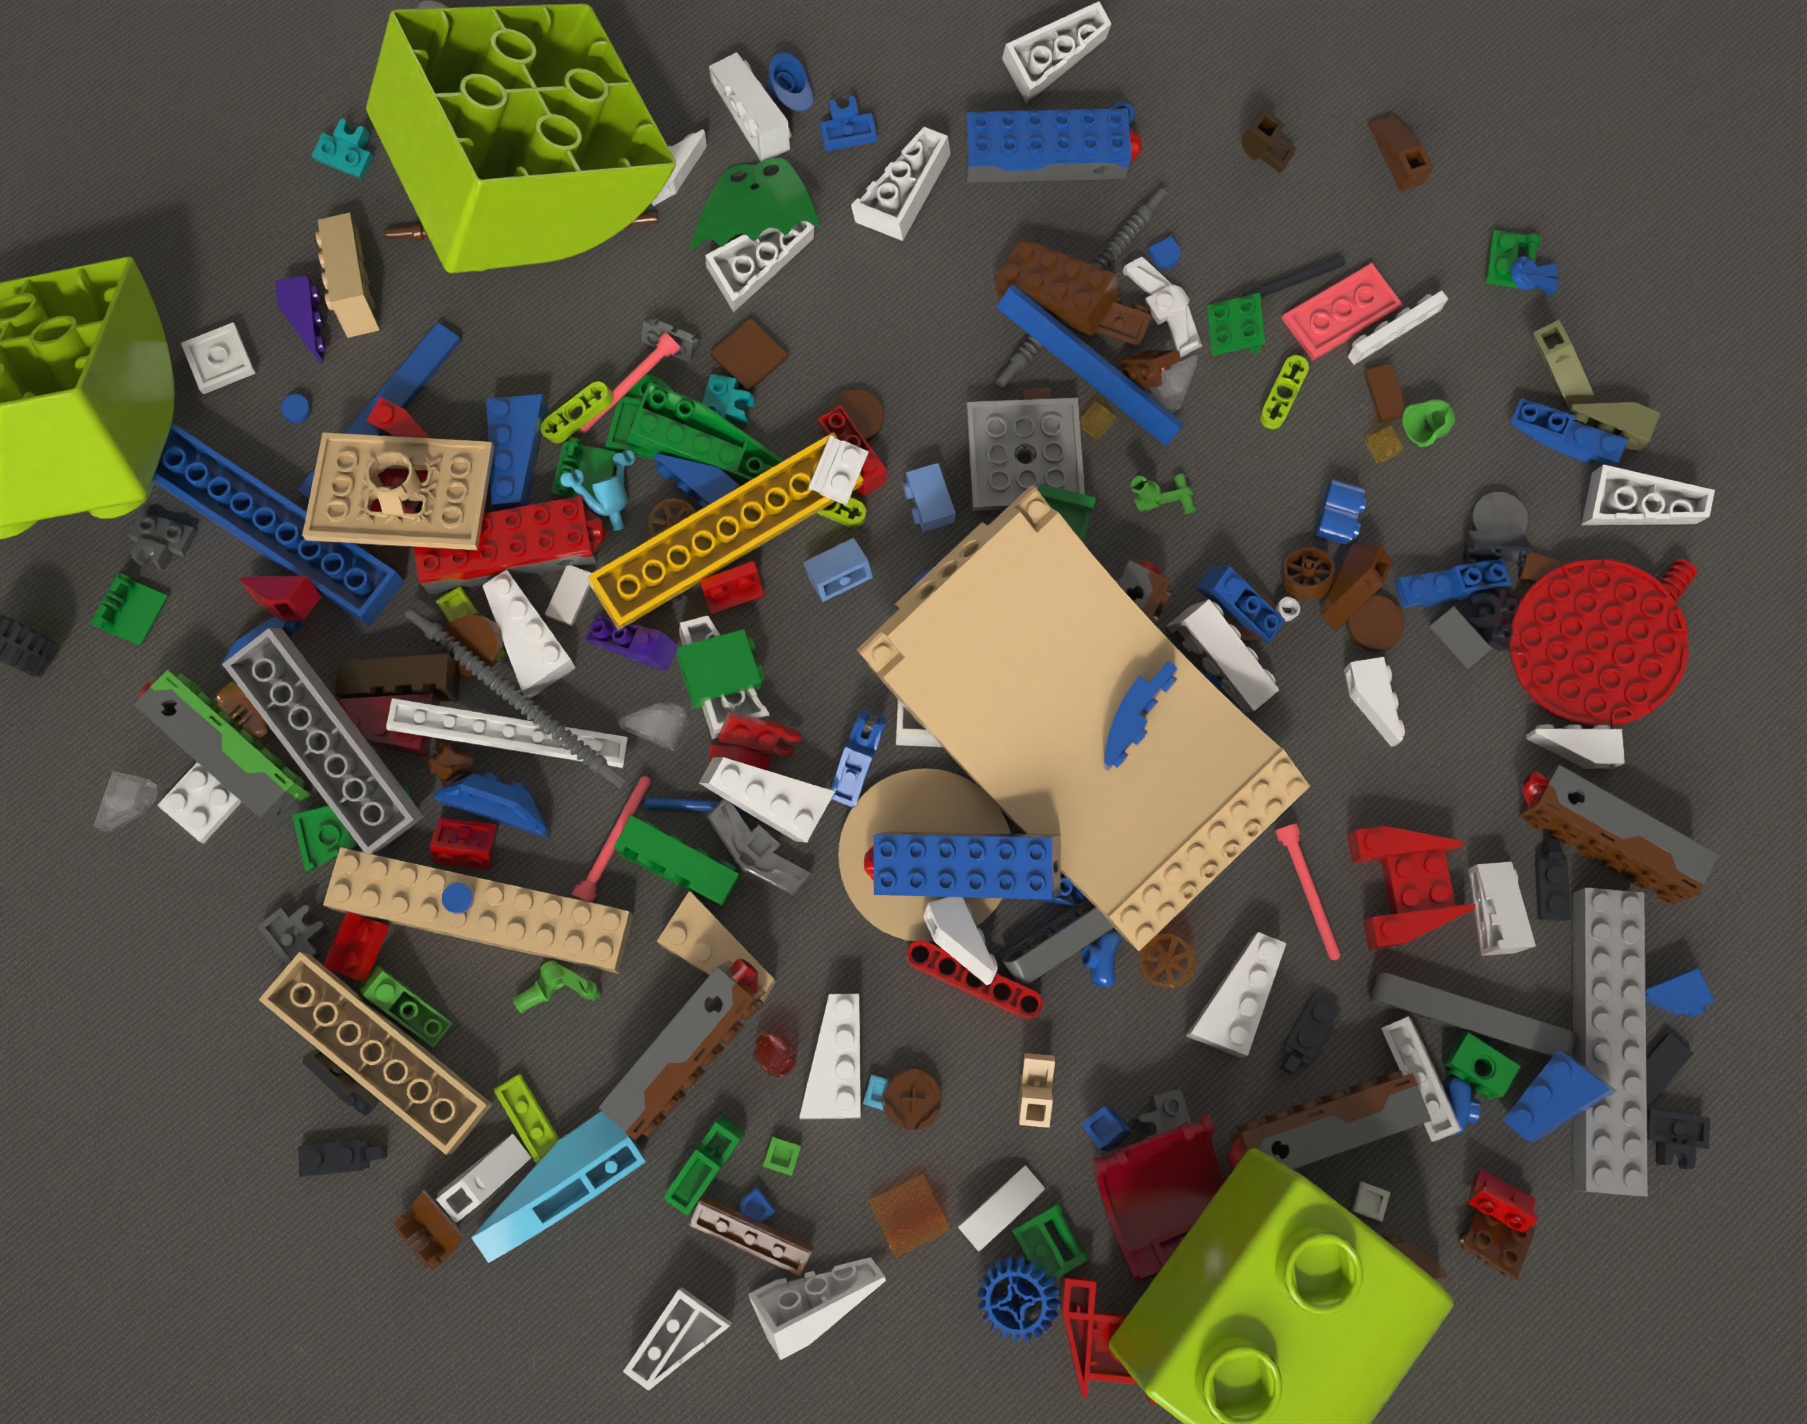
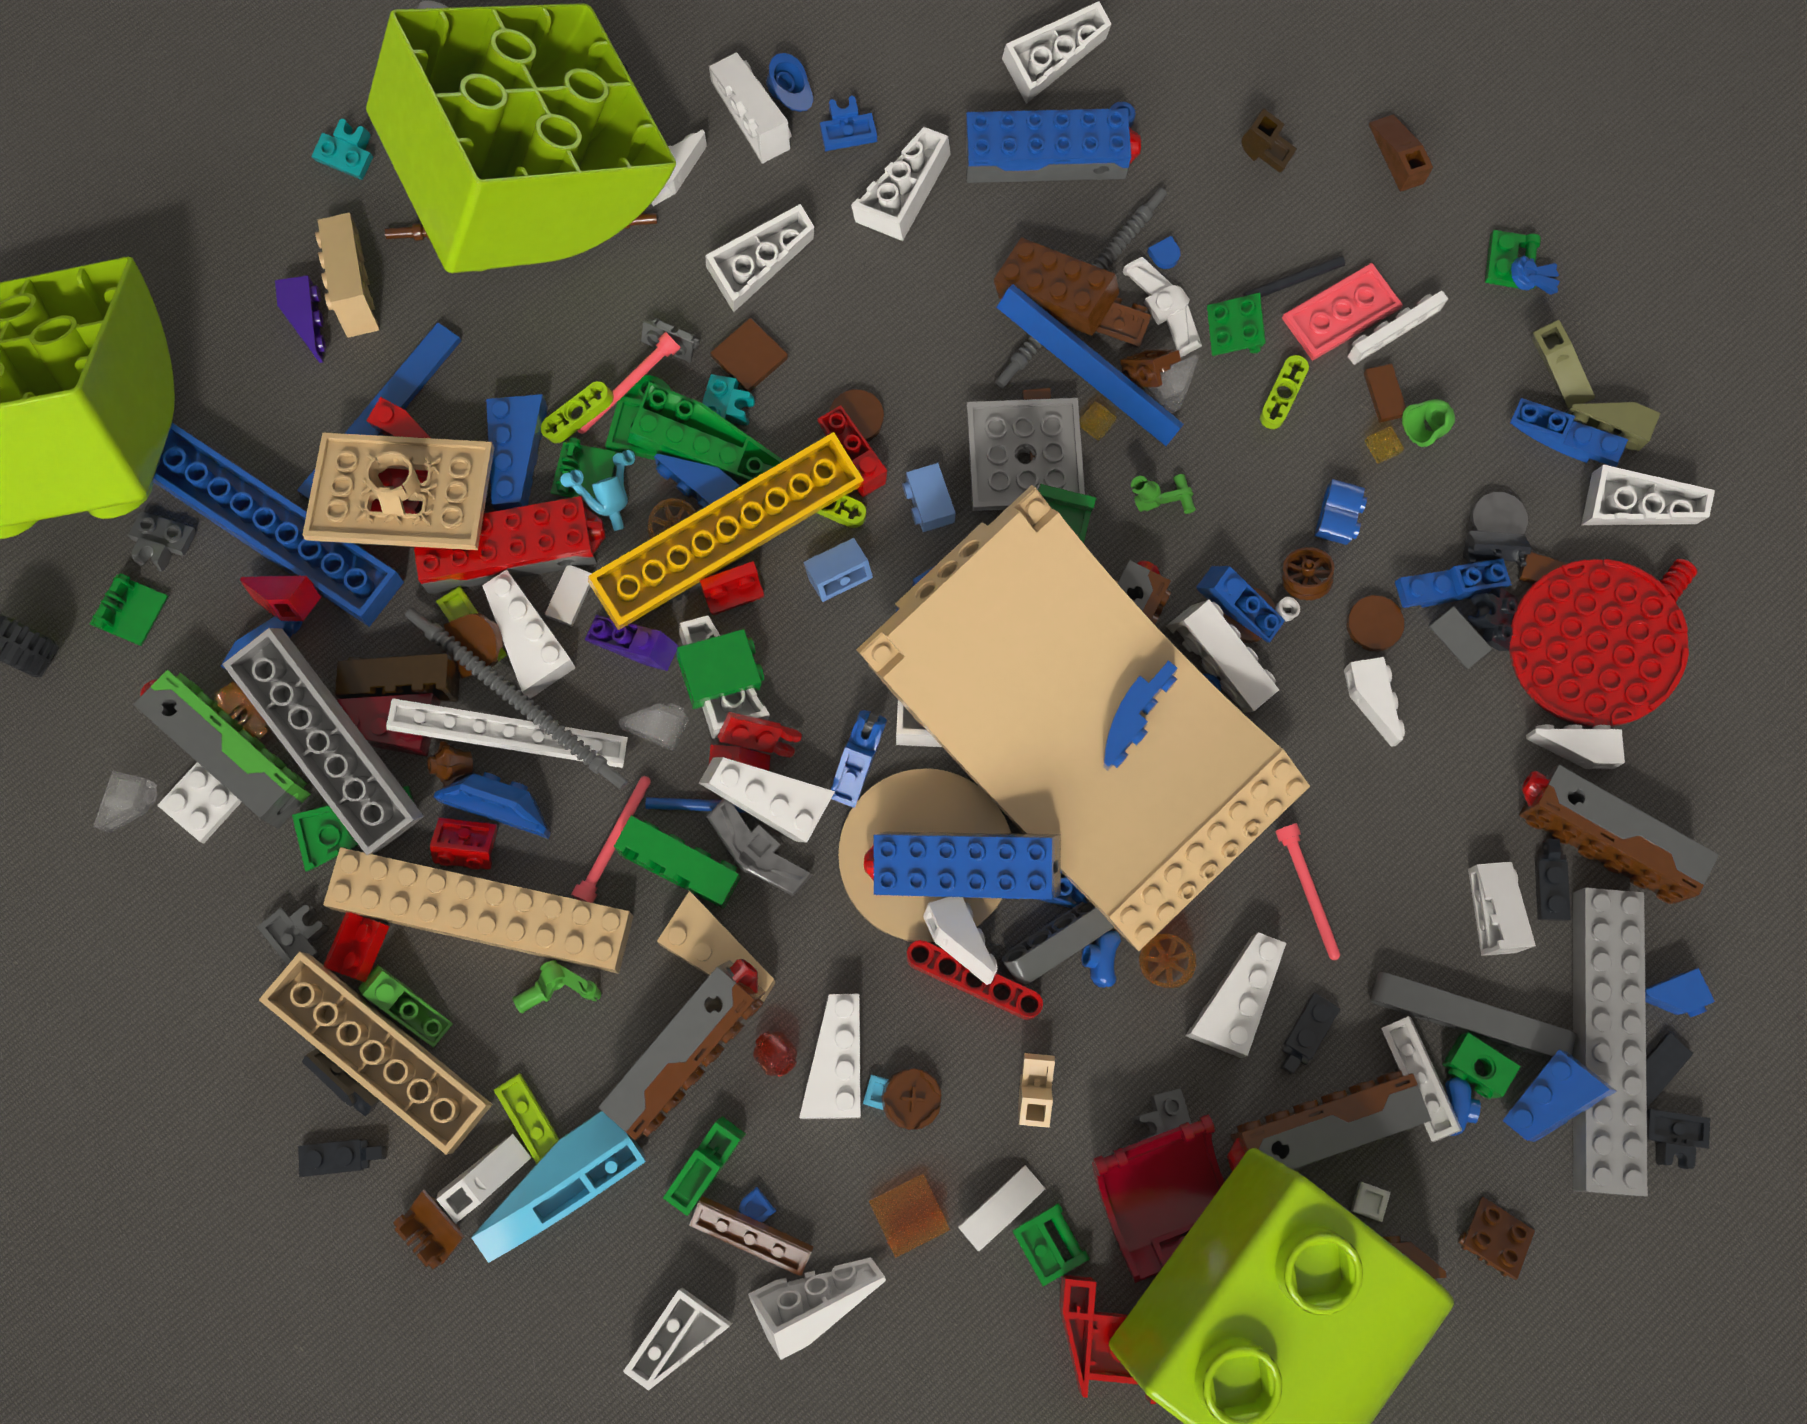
white plate [181,322,256,394] -> none
blue tile [281,394,311,424] -> none
blue tile [442,883,474,914] -> none
green piece [690,158,819,251] -> none
bright green tile [763,1137,802,1176] -> none
white plate [808,435,868,505] -> none
blue gear [977,1255,1061,1342] -> none
blue brick [1081,1106,1132,1152] -> none
reddish brown slope [1320,544,1393,630] -> none
red wedge [1347,826,1476,950] -> none
red bracket [1468,1169,1538,1233] -> none

